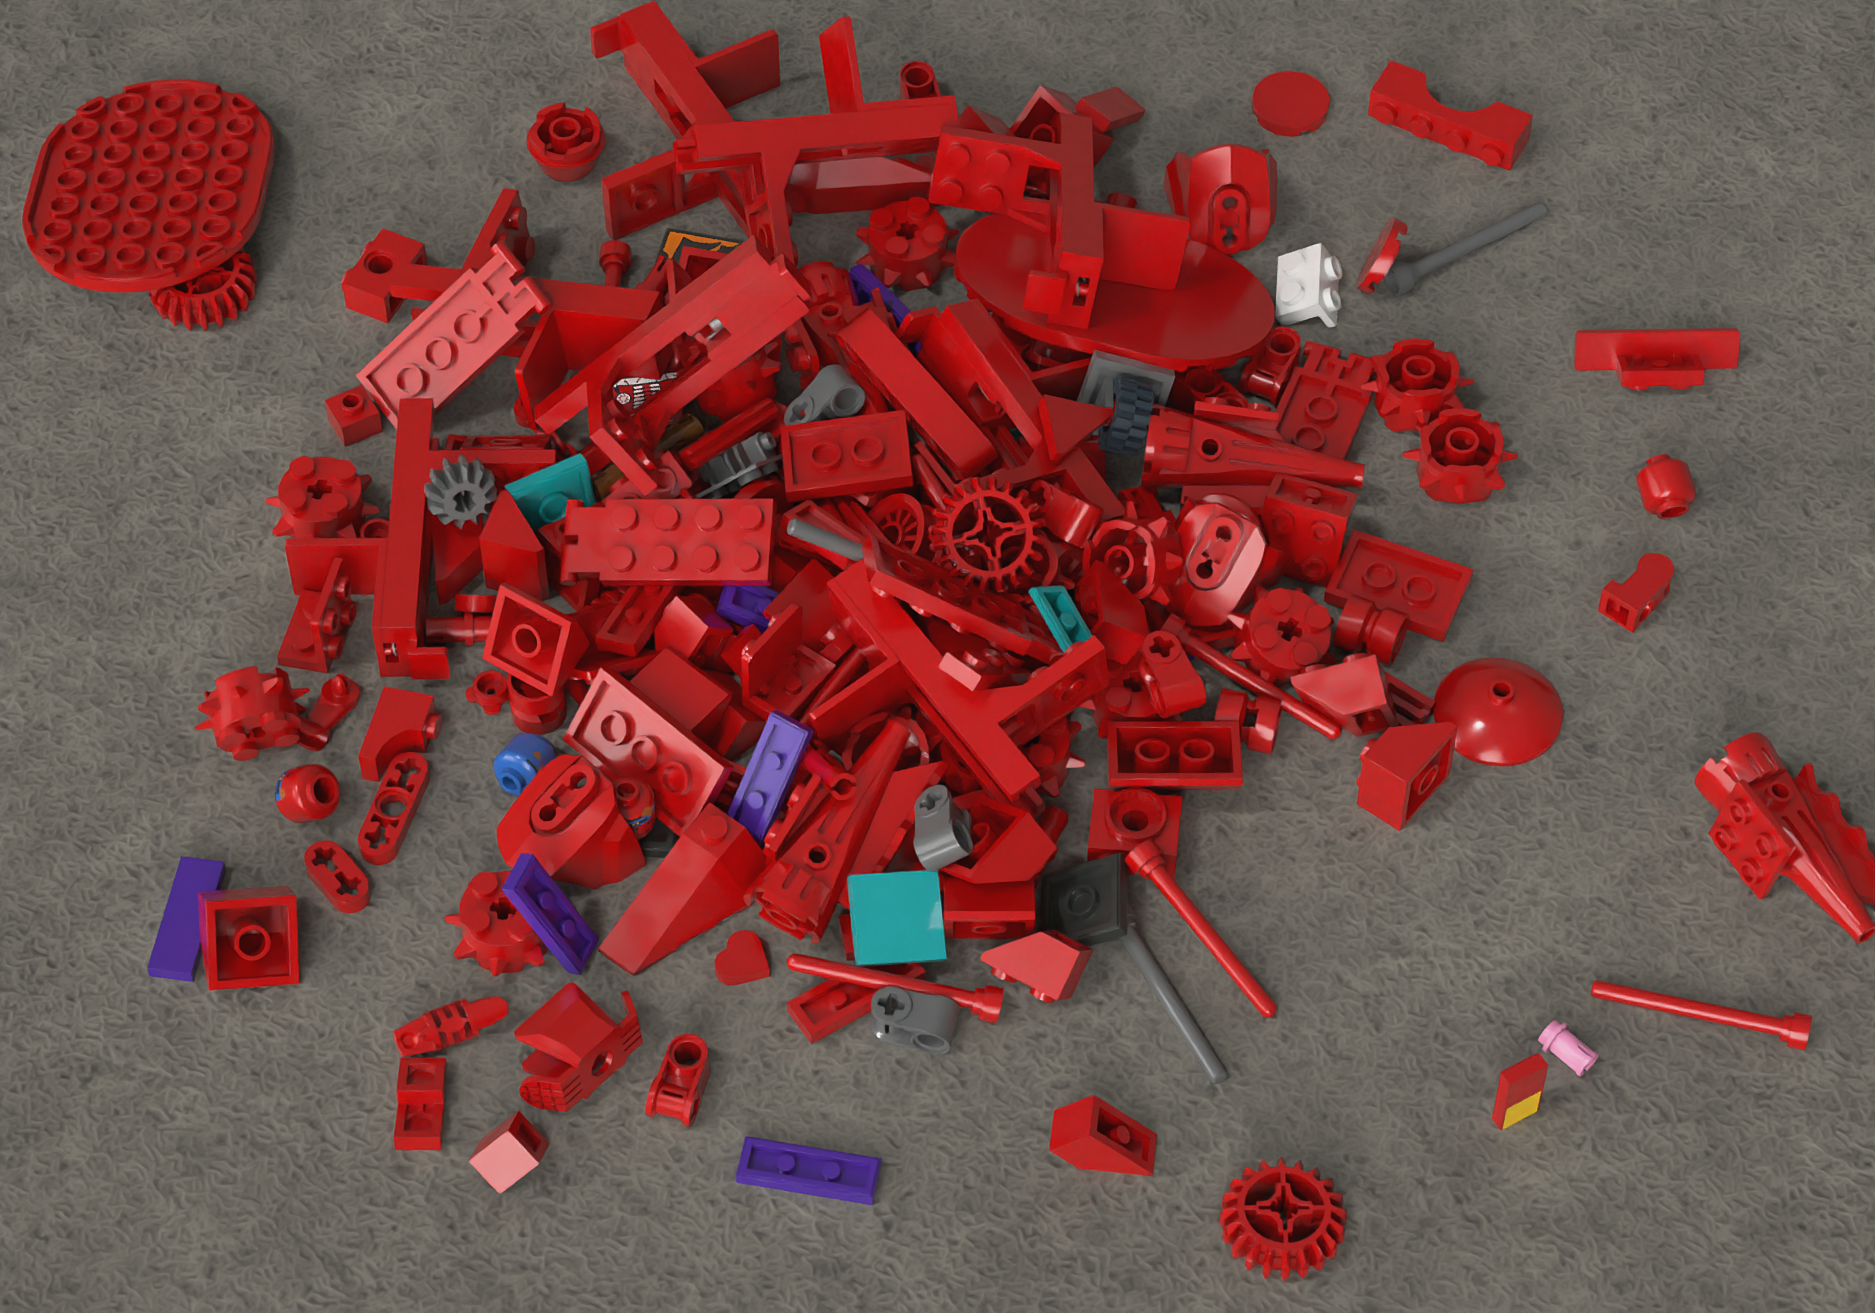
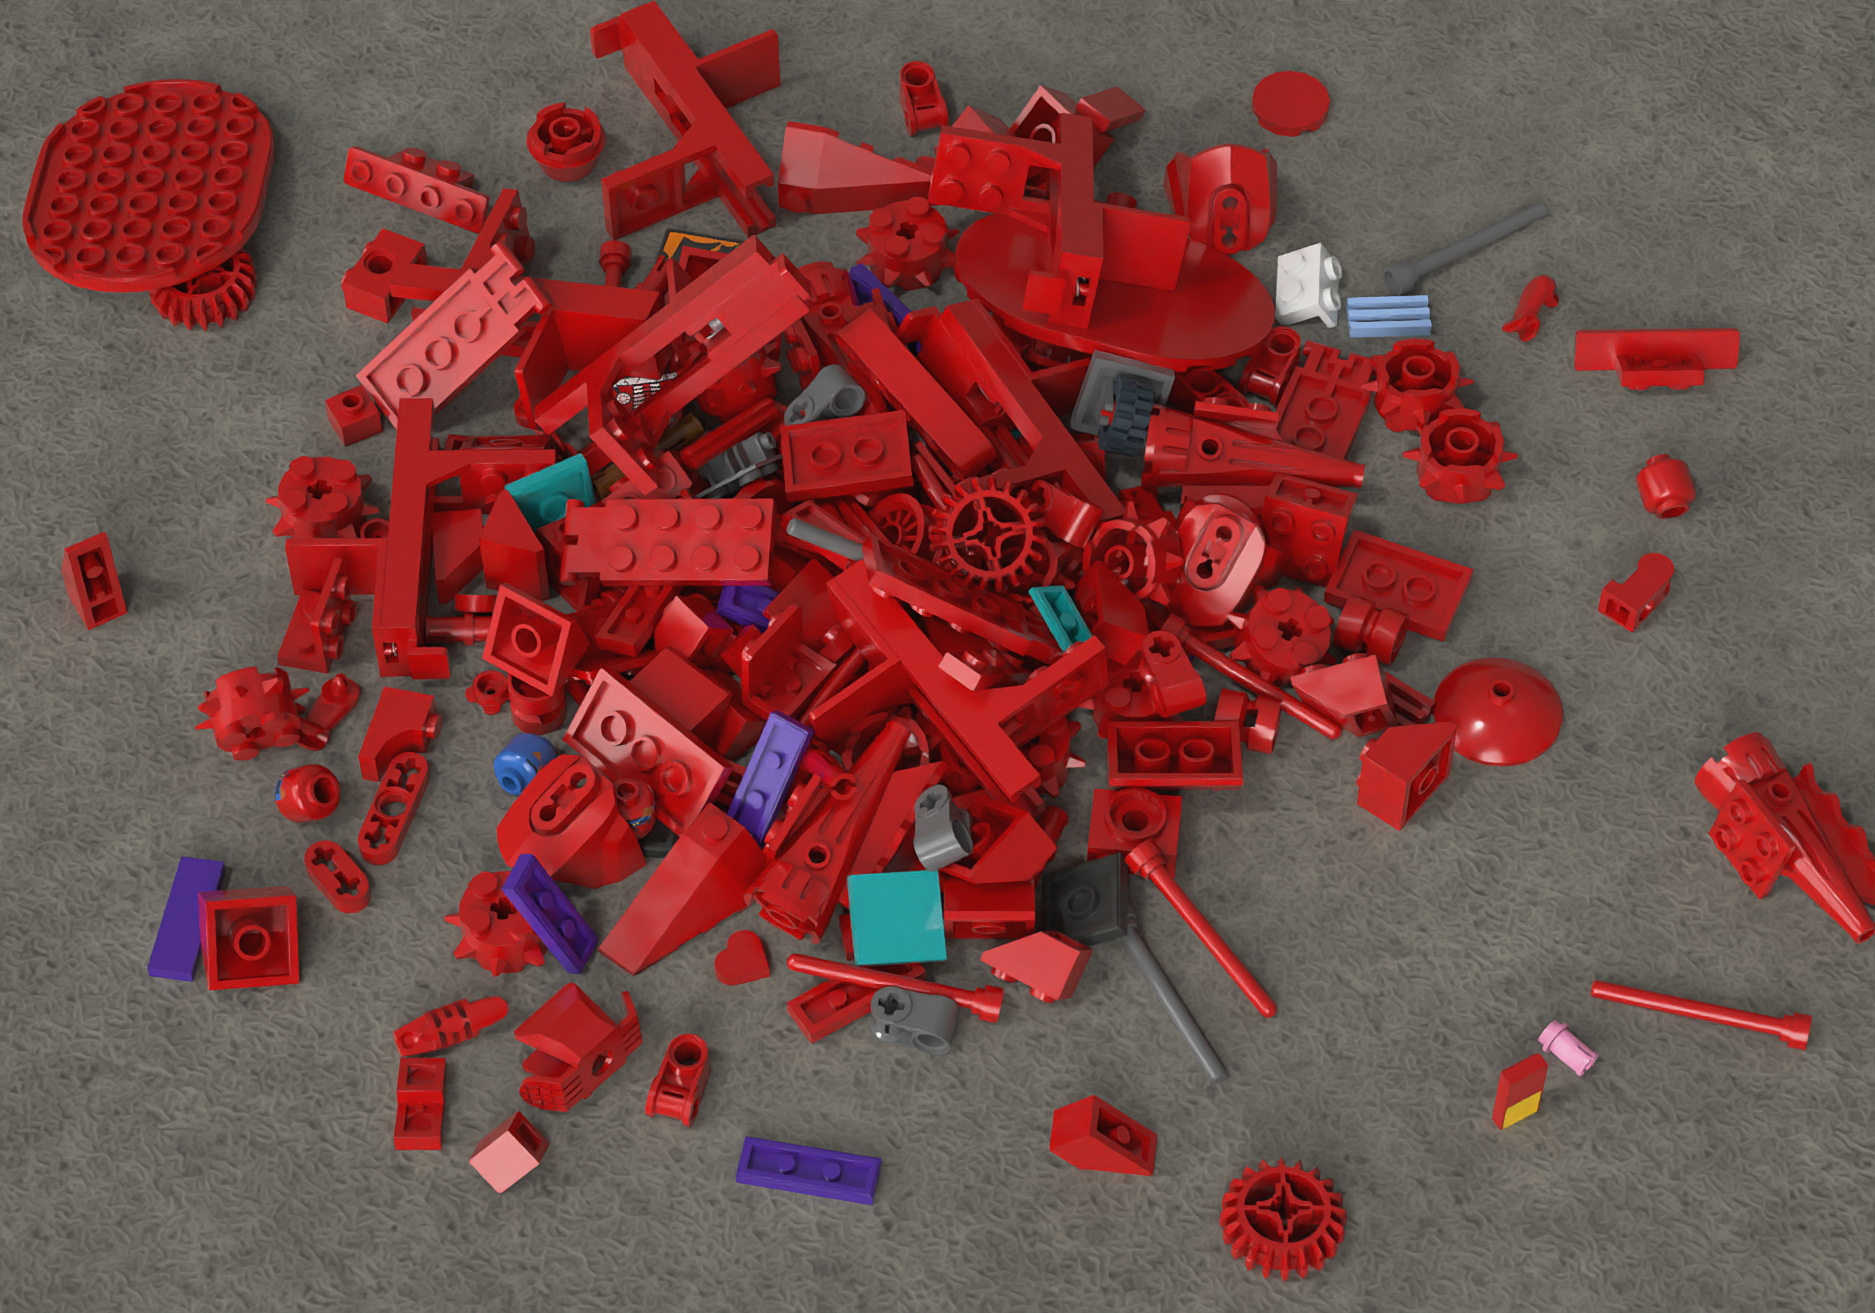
dark grey gear [424,454,498,529] -> none
red piece [673,16,960,267] -> none
red tile [1038,394,1114,464] -> none
red tile [1355,217,1408,294] -> none
red arch [1368,60,1533,171] -> none
none -> red slope [61,532,127,630]
none -> red bracket [343,146,490,234]
none -> light blue tile [1346,295,1432,338]
none -> red piece [1502,274,1559,342]

